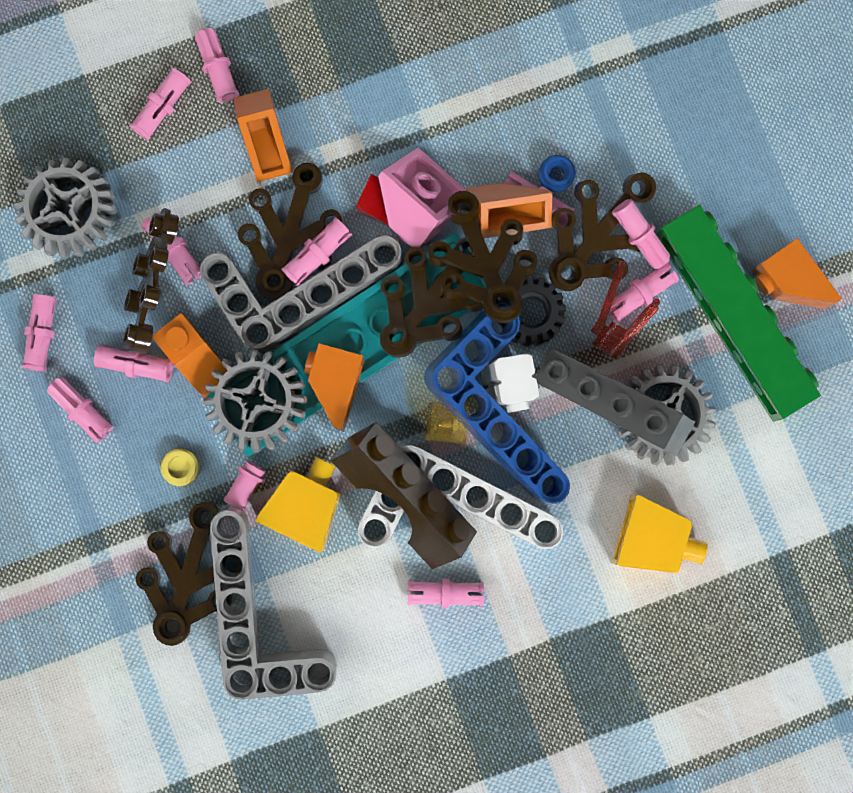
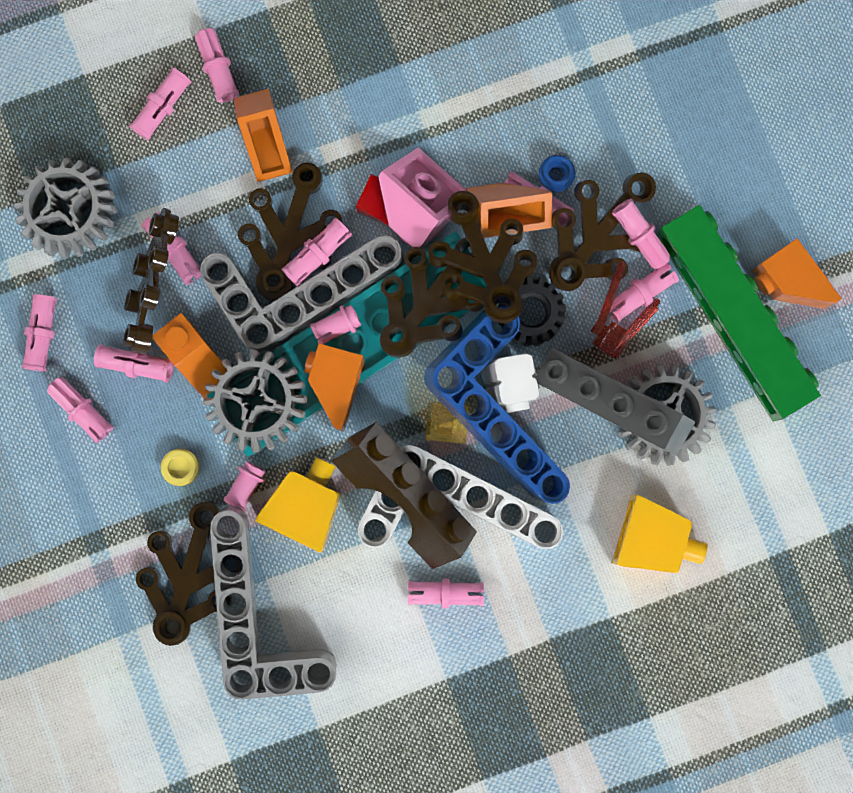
none -> bright pink pin [310,305,361,345]

